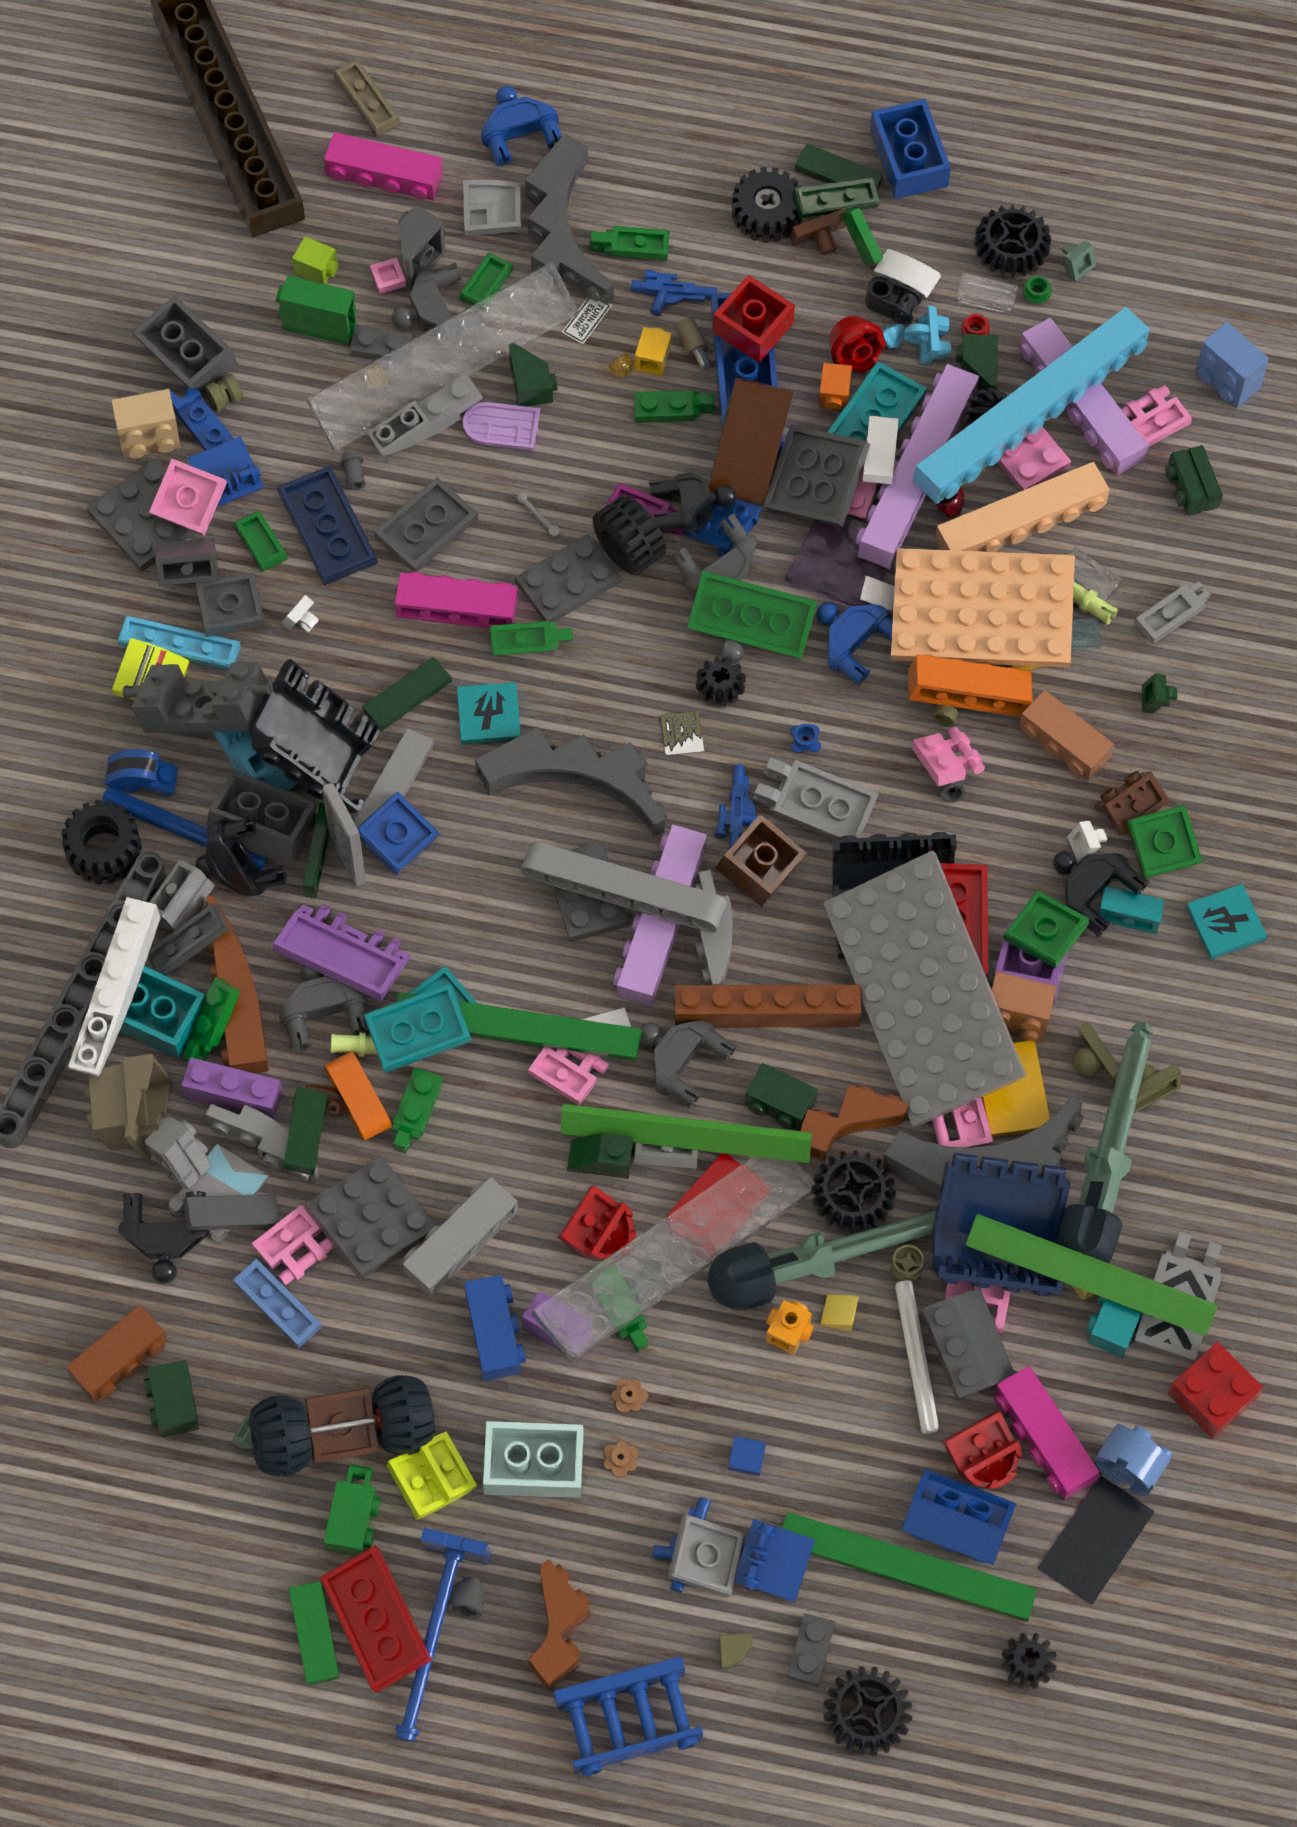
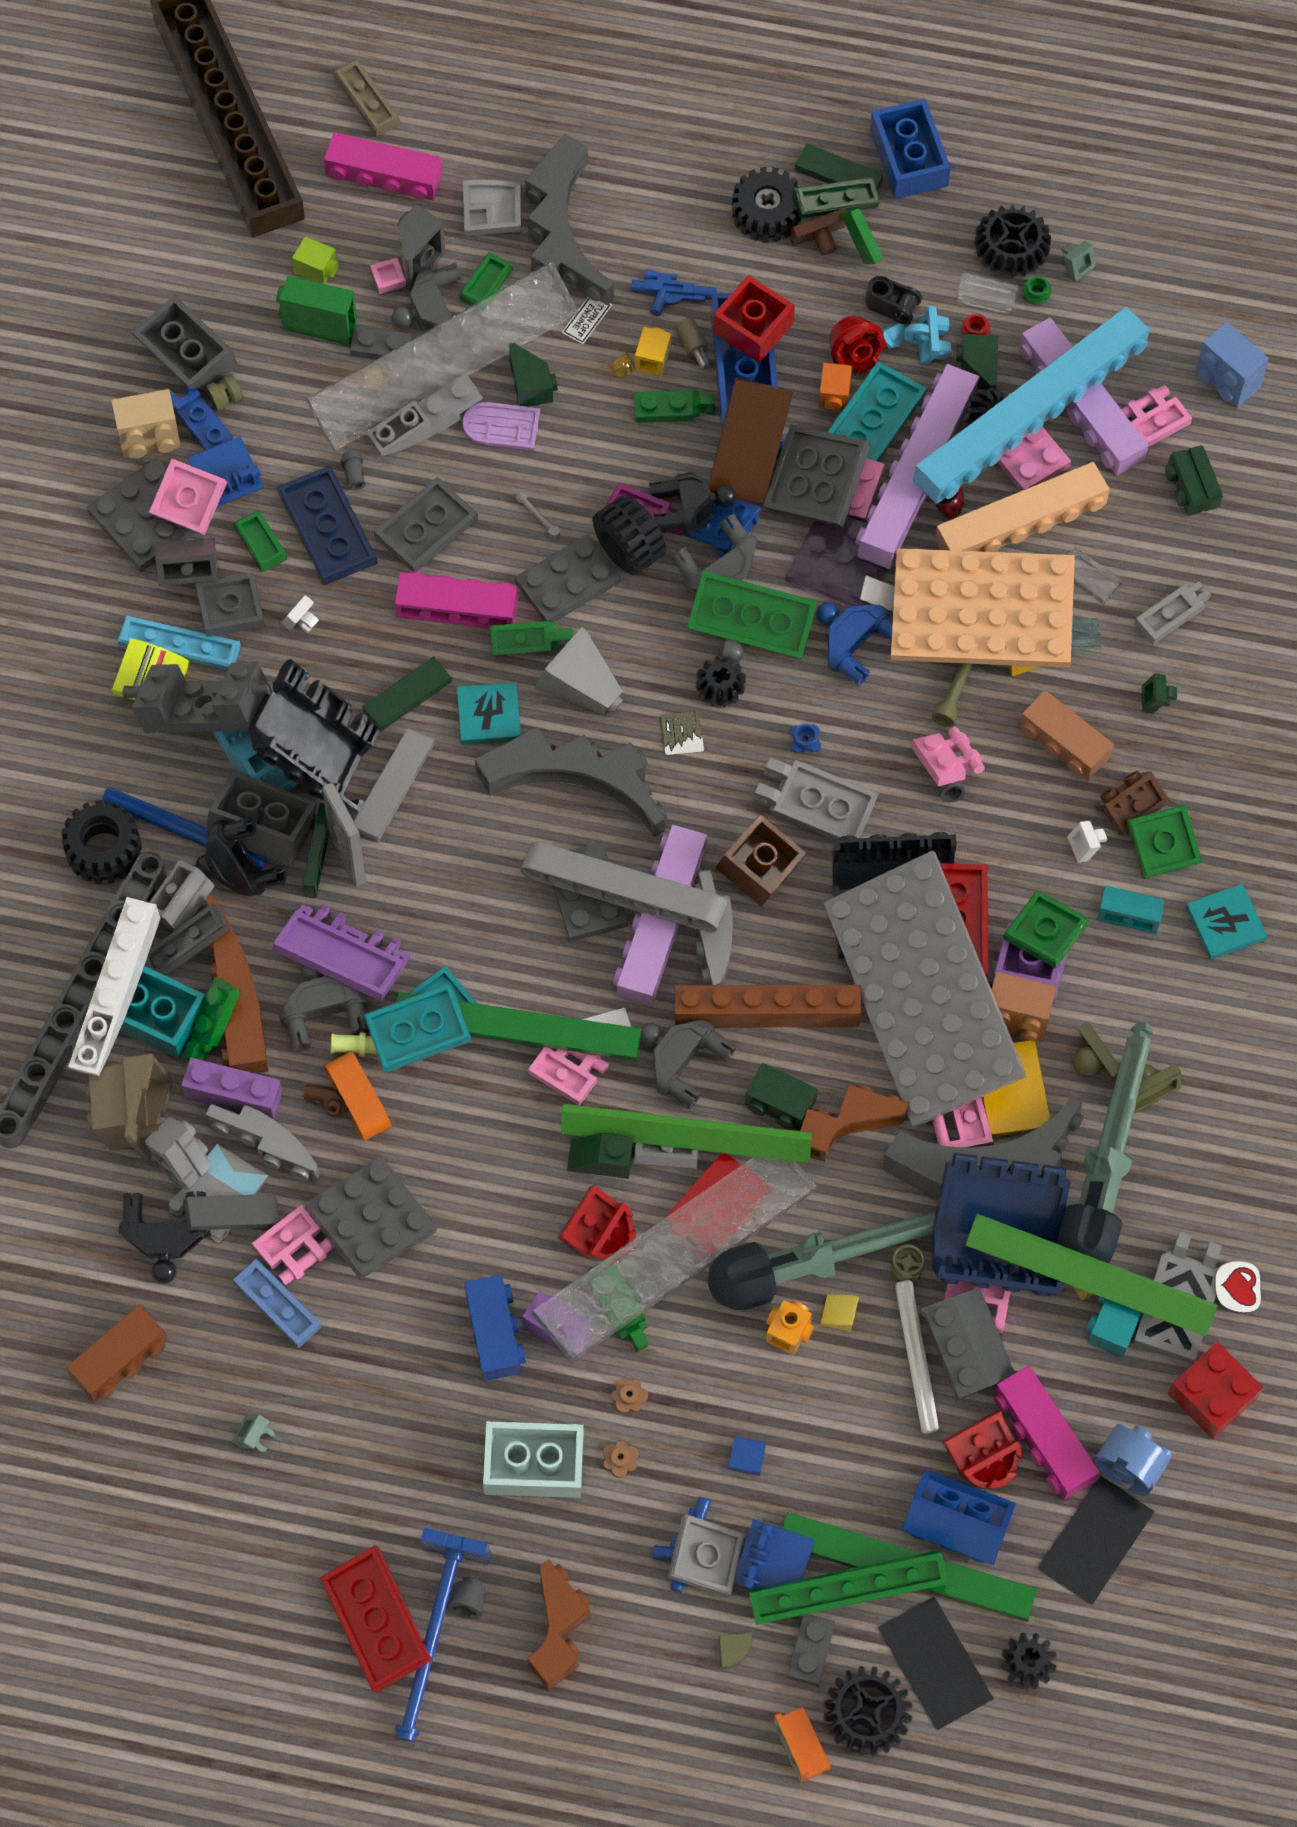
blue brick [104,749,178,797] -> none
dark green brick [144,1360,200,1437] -> none
black plate [249,1375,435,1477] -> none
dark green tile [282,1087,328,1176] -> none
green tile [289,1581,340,1685] -> none
green brick [324,1464,381,1556] -> none
blue tile [357,791,440,875] -> none
neon yellow slope [386,1431,477,1520] -> none
green hinge [392,1067,444,1154] -> none
light grey brick [402,1177,519,1299] -> none
blue connector [481,86,562,166] -> none
blue fence [554,1656,703,1776] -> none
green hinge [590,226,670,261] -> none
blue piece [715,764,769,849] -> none
black gear [811,1150,896,1234] -> none
white tile [863,416,898,484] -> none
white slope [874,249,941,298] -> none
orange brick [908,654,1032,717] -> none
black connector [1053,851,1149,937] -> none
yellowish green pin [1073,582,1118,625] -> none
none -> light grey slope [535,627,623,715]
none -> green plate [749,1550,948,1625]
none -> orange panel [773,1707,831,1783]
none -> black sticker [878,1597,994,1730]
none -> sticker [1215,1261,1261,1312]

